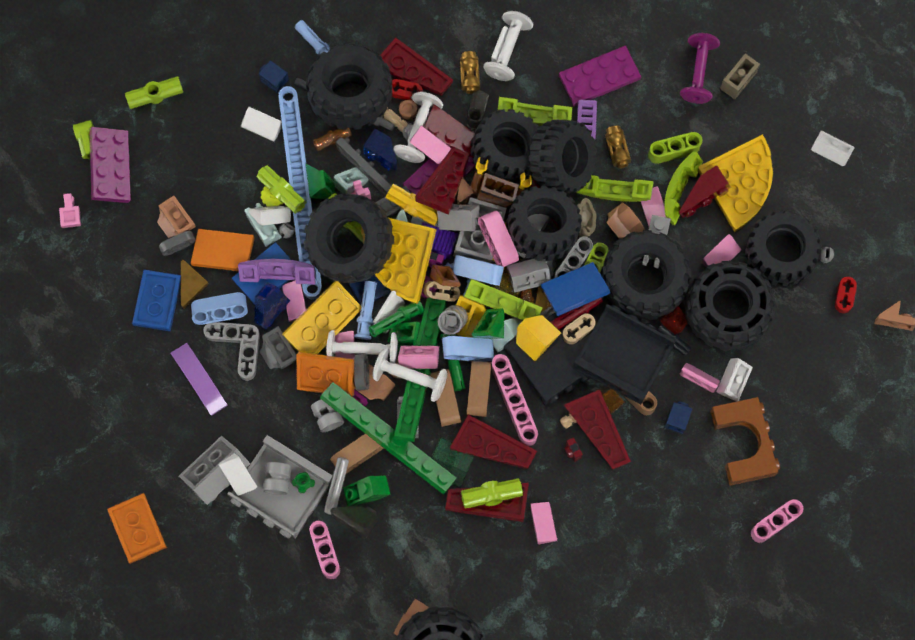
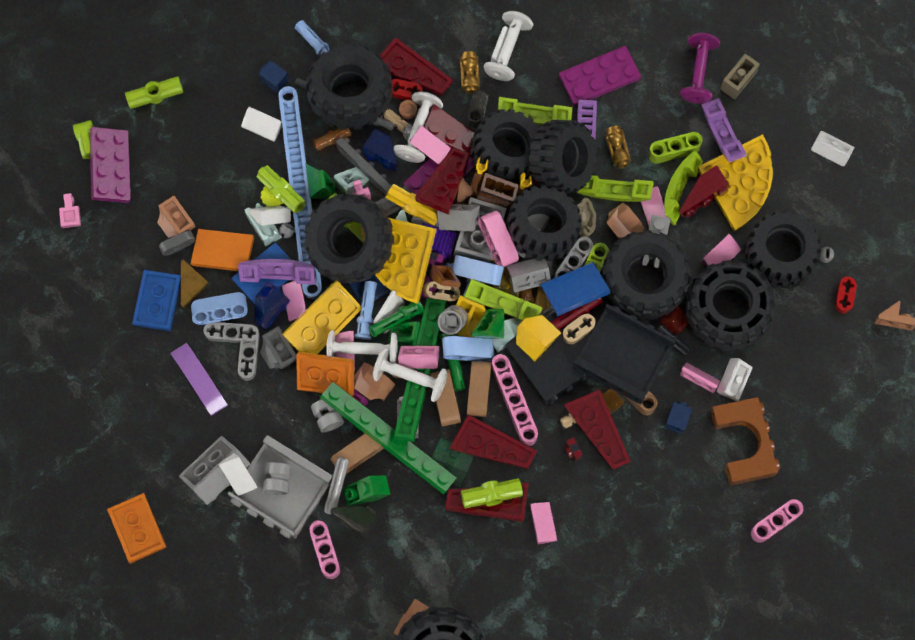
green plate [292,472,315,494] -> none
dark grey beam [354,354,370,391] -> none
none -> medium lavender slope [701,98,746,162]

